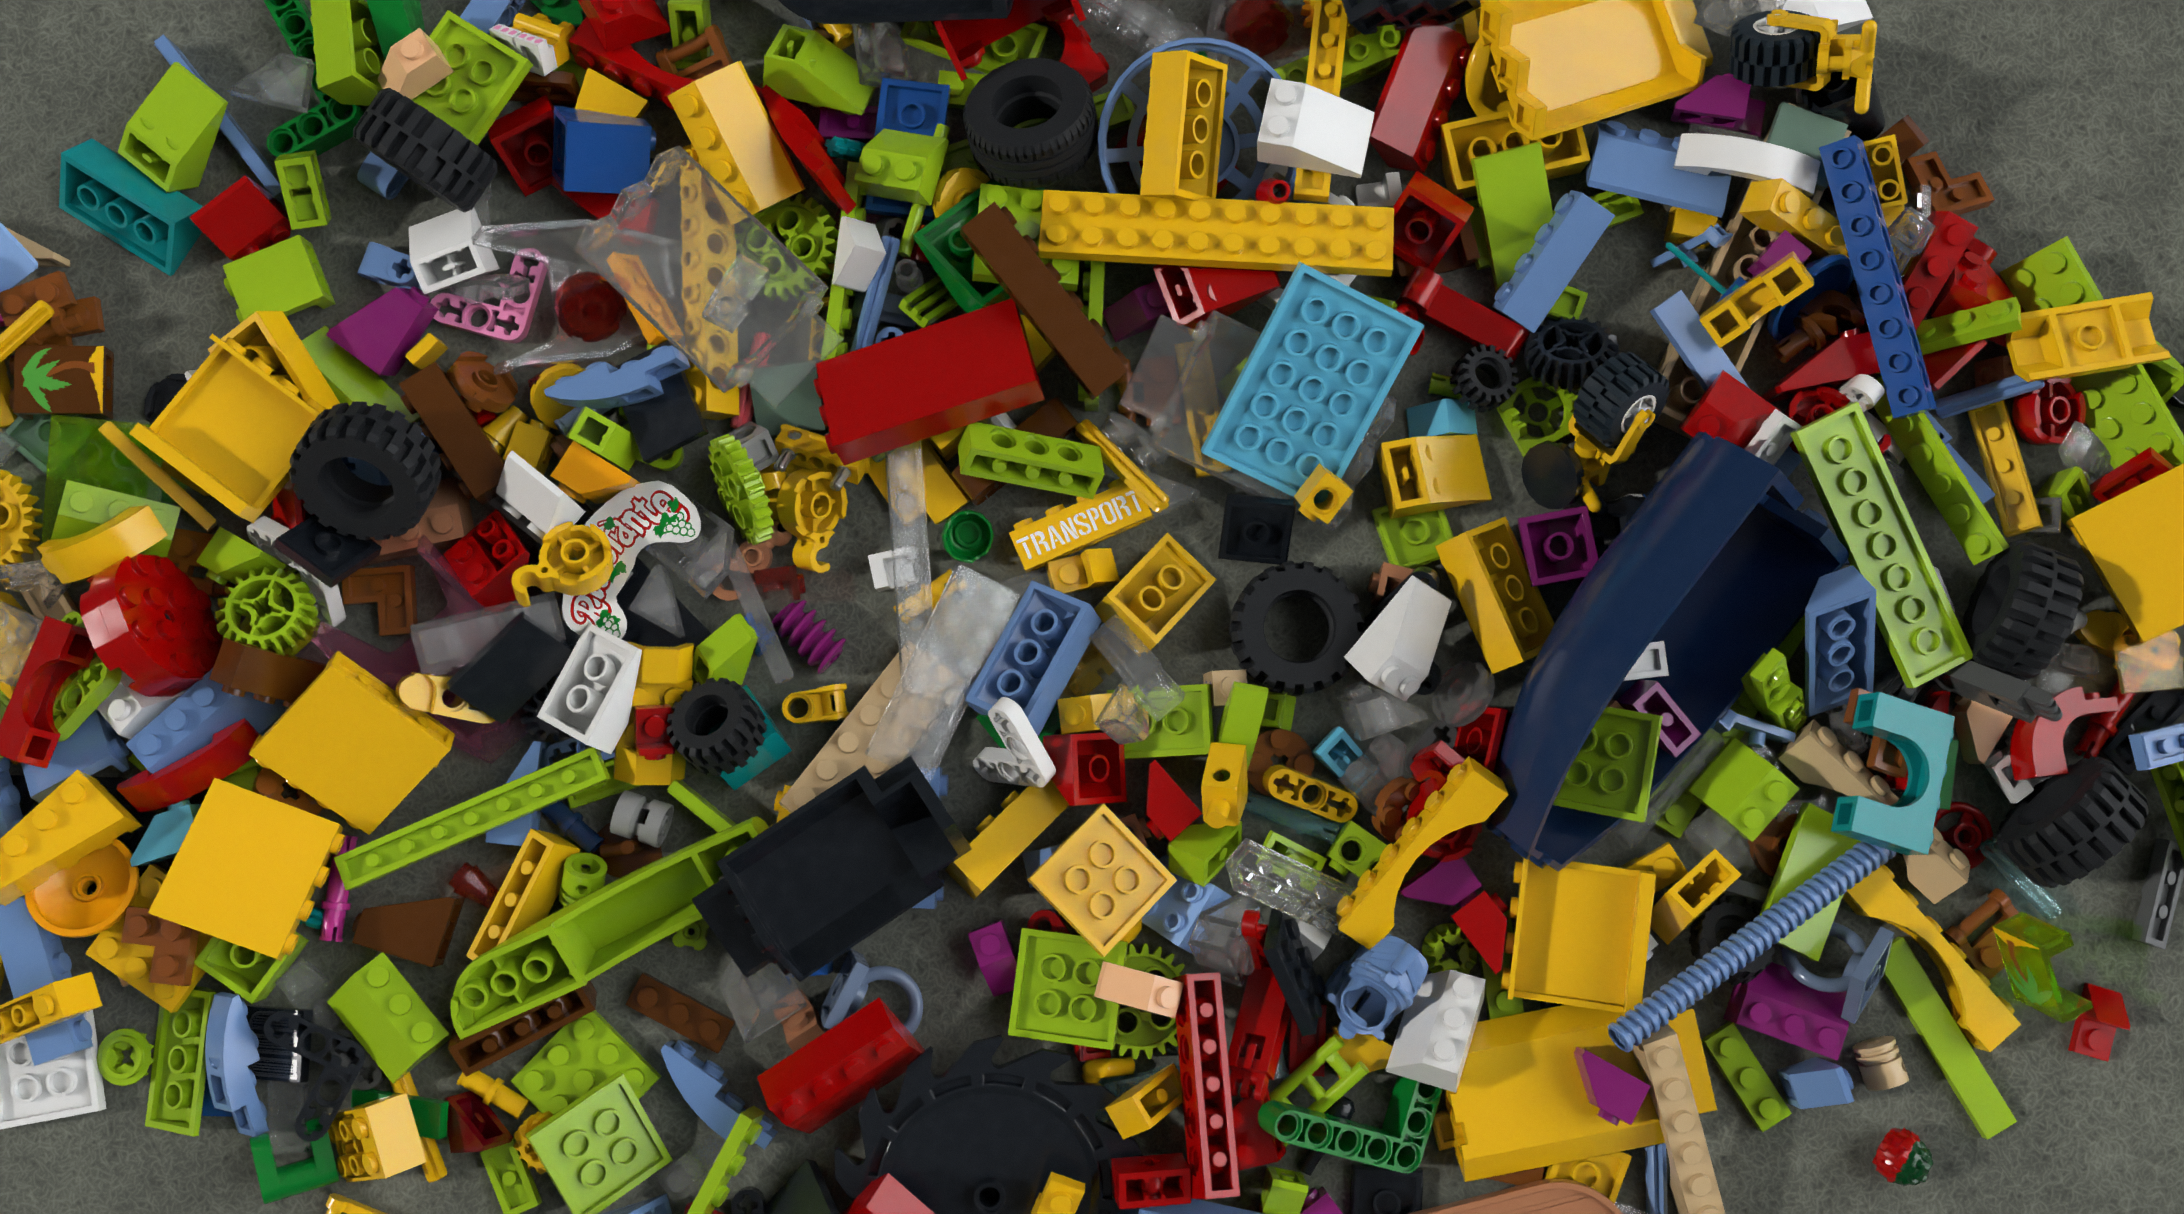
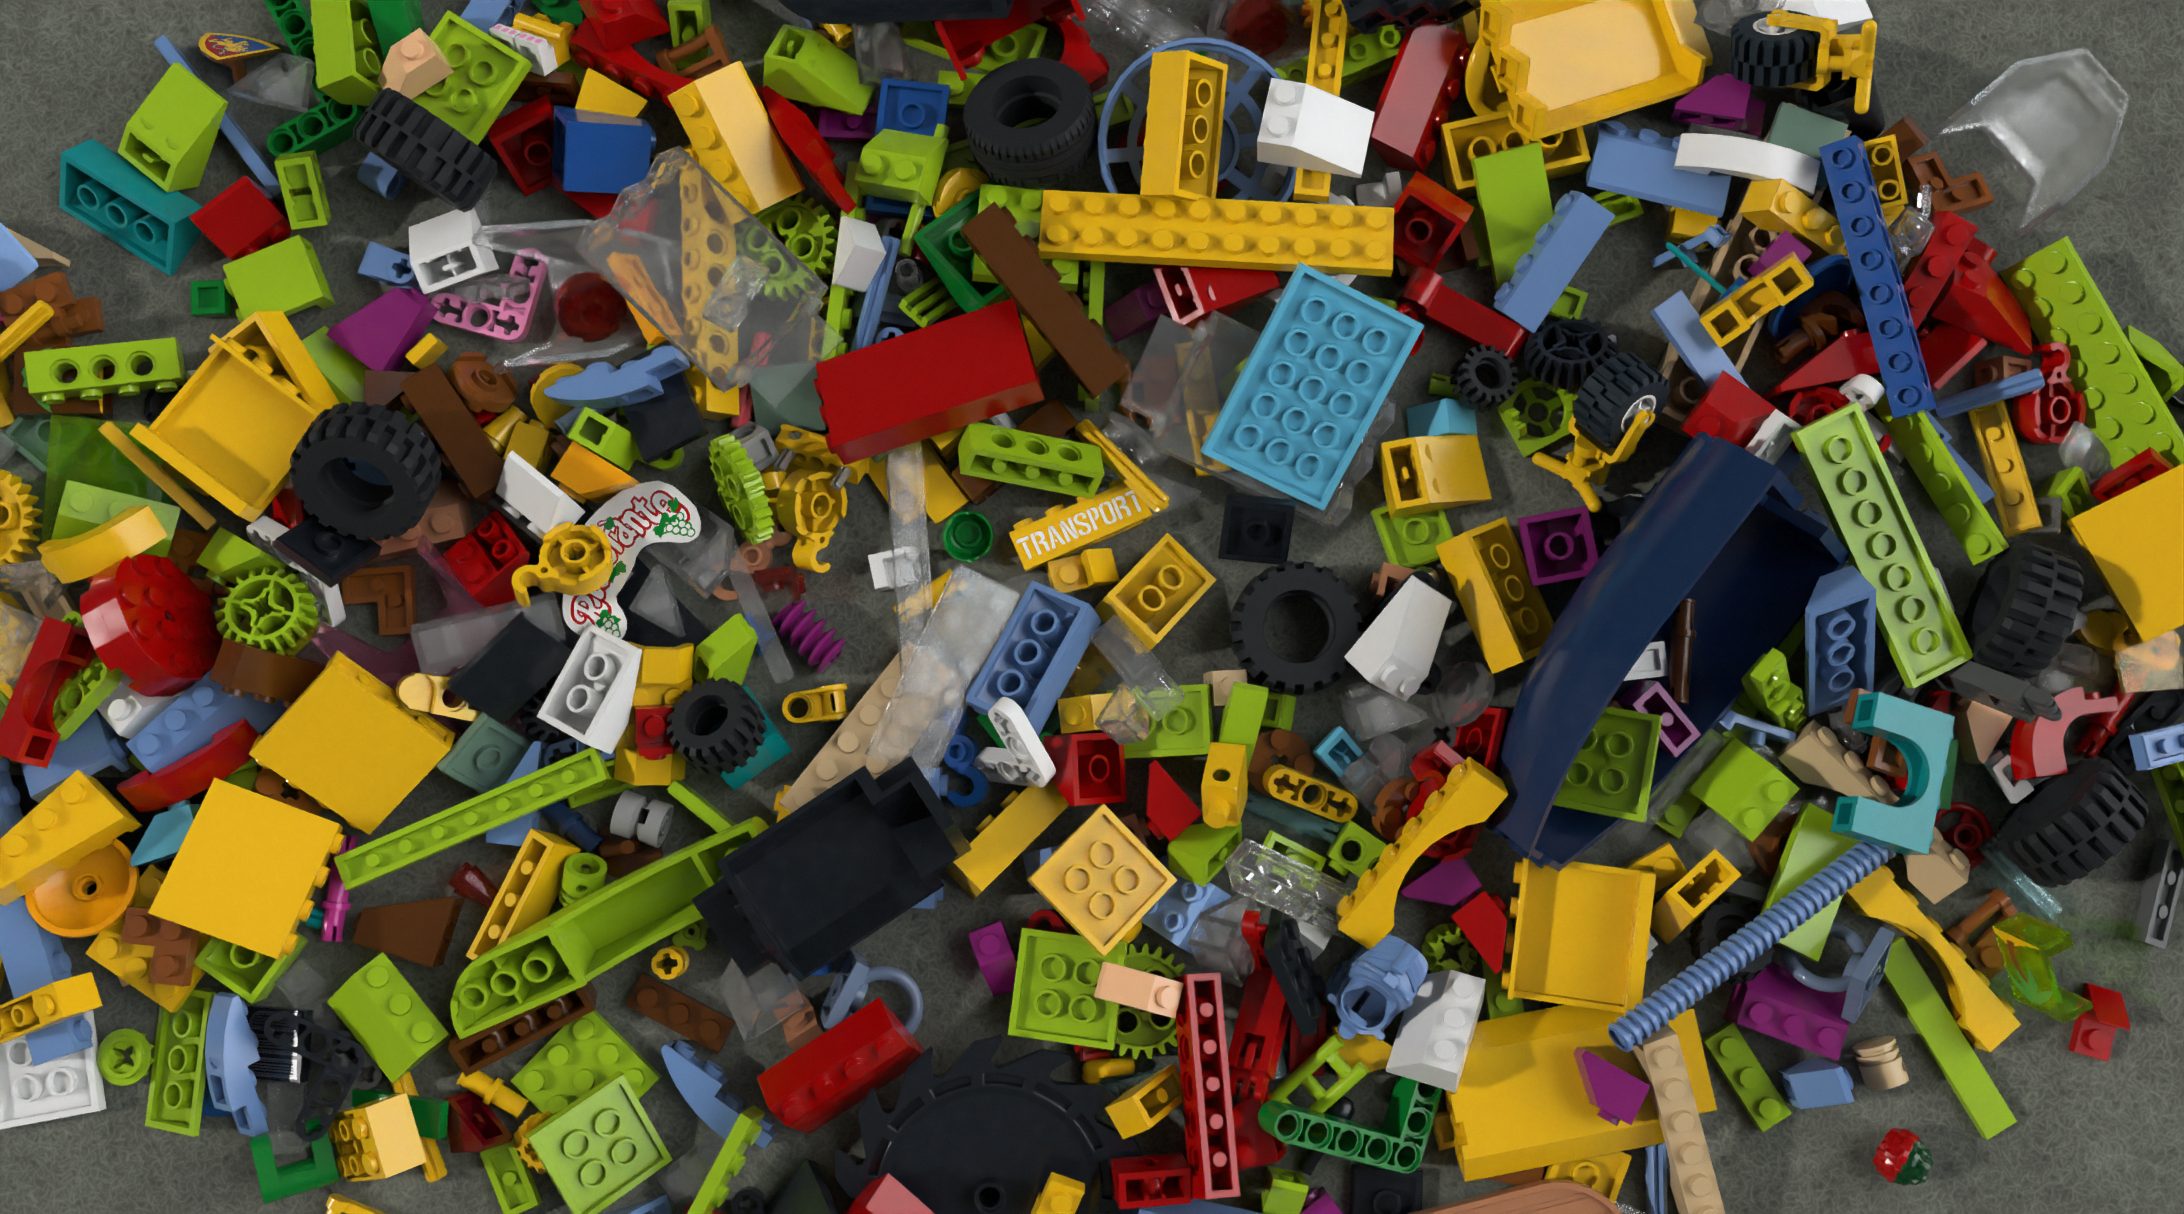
teal axle [824,136,867,162] -> none
red cone [1255,178,1290,204] -> none
yellow brick [1294,463,1354,525] -> none
black tile [1521,441,1584,509] -> none
lime plate [1916,296,2022,355] -> none
yellow piece [2005,292,2171,382] -> none
none -> lime brick [23,337,187,404]
none -> green plate [191,280,231,318]
none -> shield [198,33,281,89]
none -> reddish brown slope [364,370,417,413]
none -> sand green tile [437,712,533,794]
none -> yellow bush [651,945,690,980]
none -> blue piece [941,704,988,807]
none -> reddish brown pin [1667,598,1697,705]
none -> clear windscreen [1929,47,2131,236]

